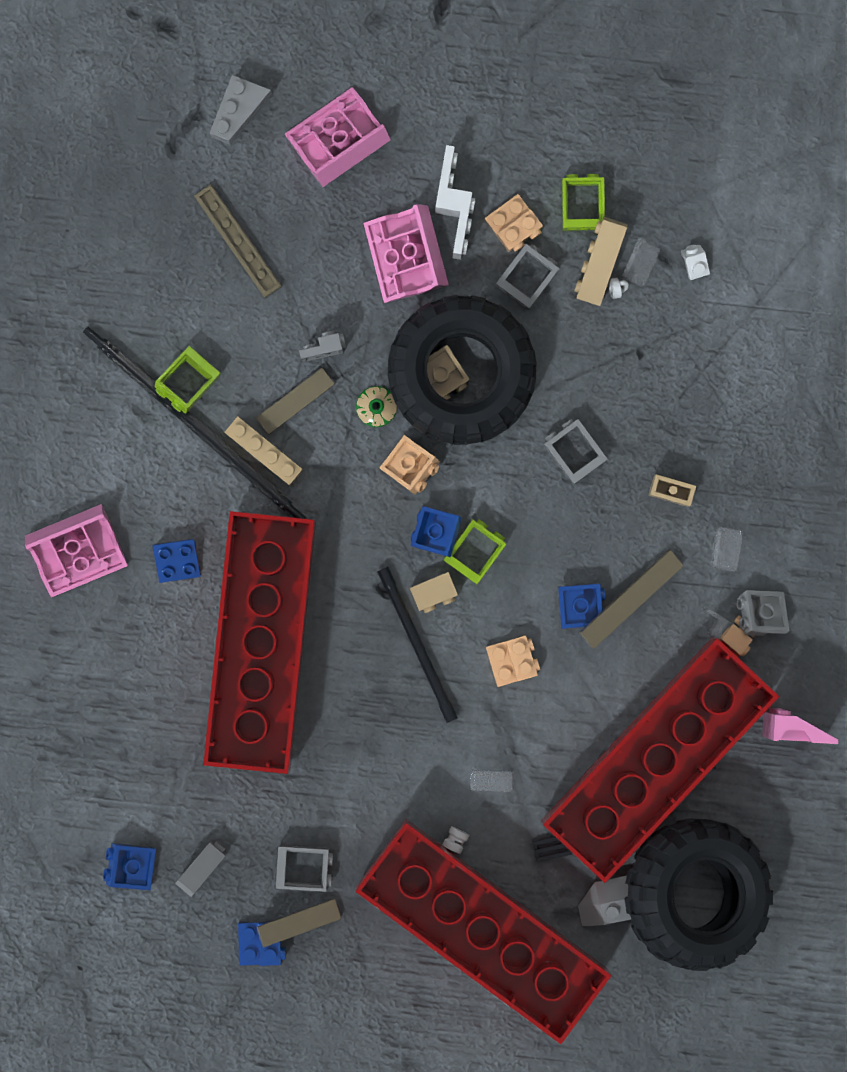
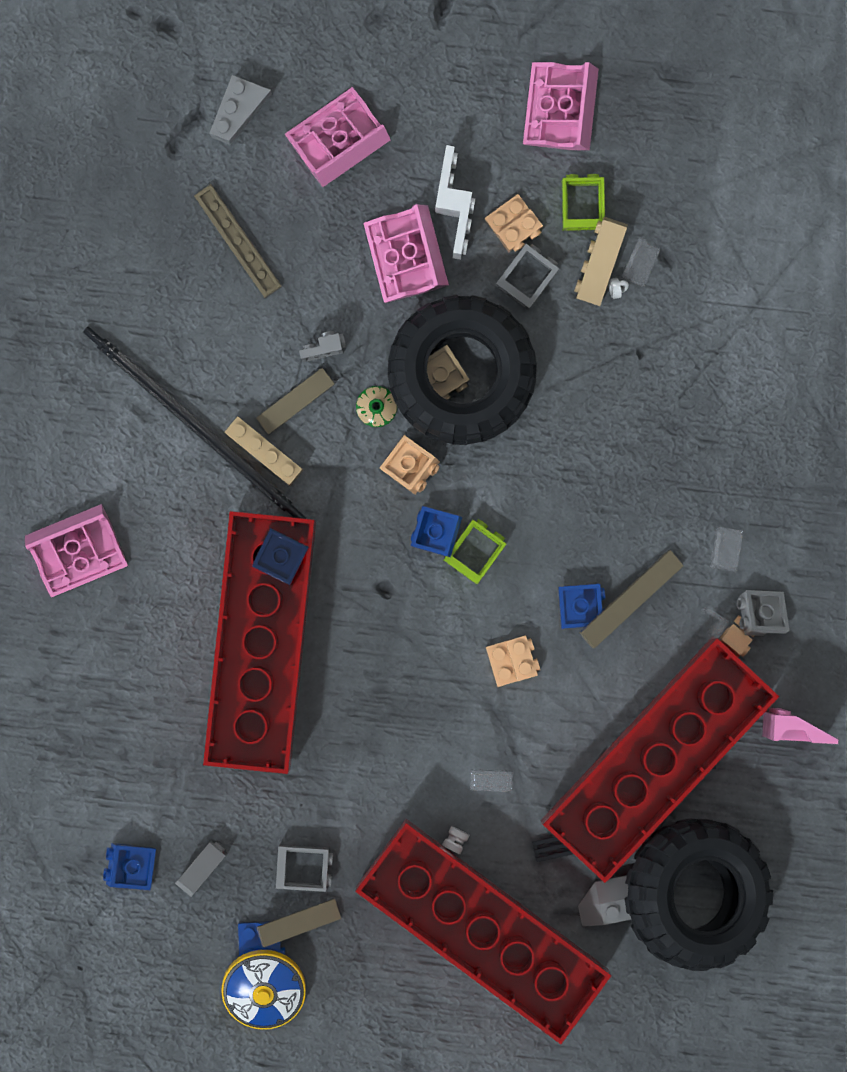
blue hinge [152,539,201,583] -> none
lime window [154,346,220,414] -> none
black piece [377,567,458,723] -> none
tan brick [410,572,458,613] -> none
light grey window [544,419,607,484] -> none
tan brick [648,474,696,507] -> none
white bracket [681,245,710,280] -> none
none -> dish [222,950,306,1029]
none -> dark blue tile [252,528,309,585]
none -> bright pink piece [523,62,599,150]

